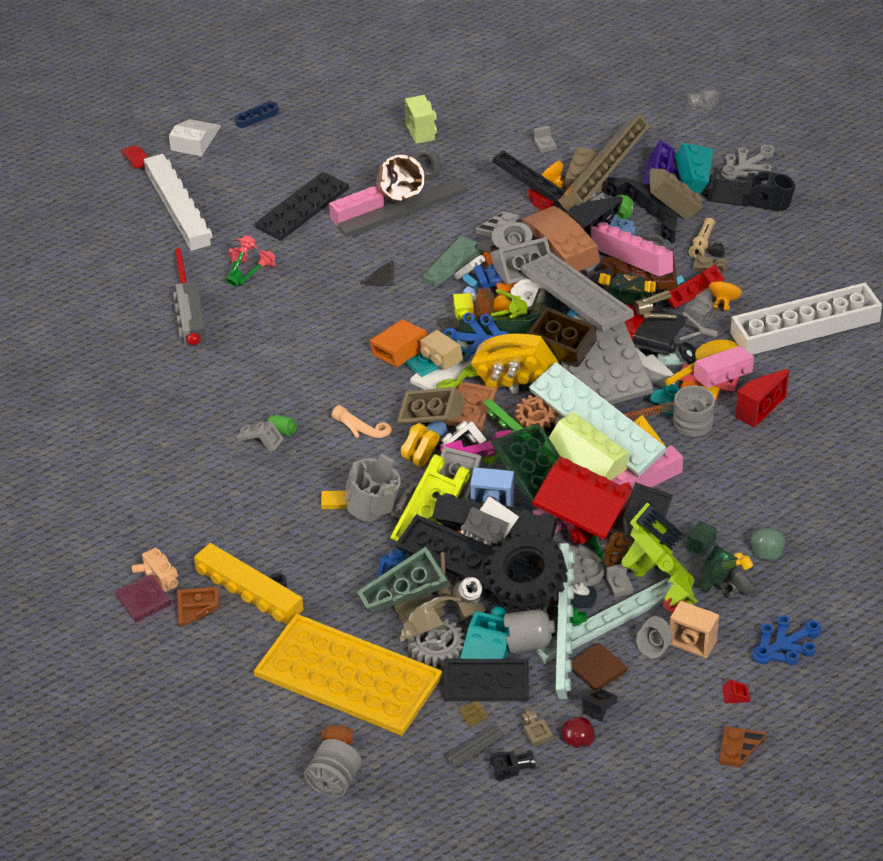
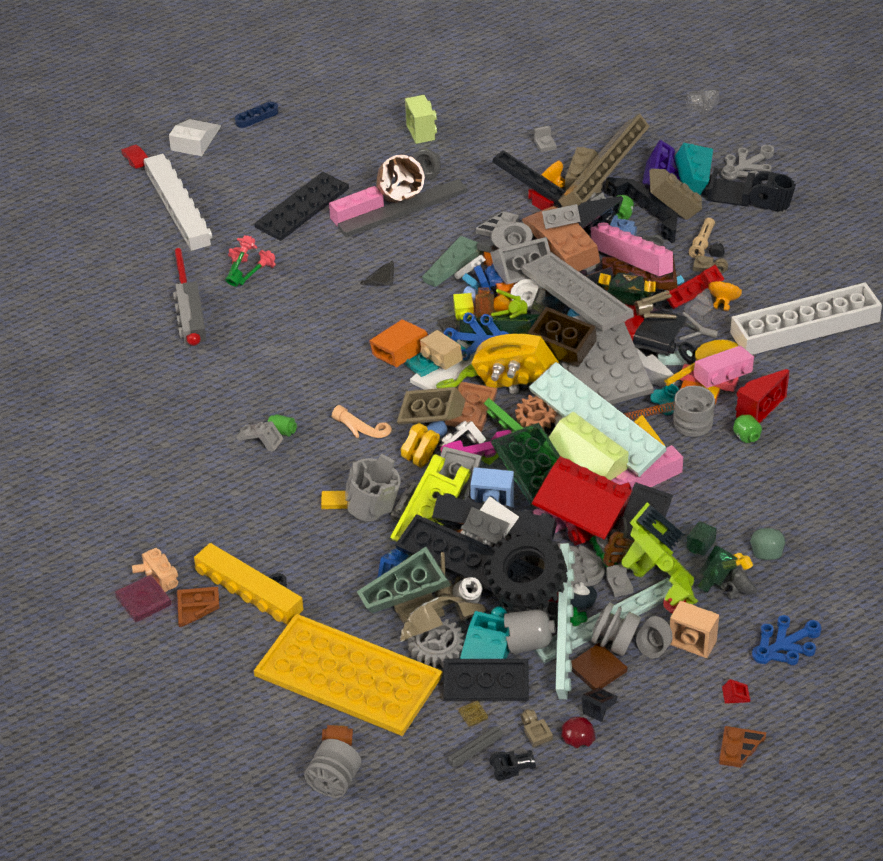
none -> light grey hinge [542,204,581,229]
none -> light grey wheel [591,602,642,657]
none -> bright green head [733,415,762,443]

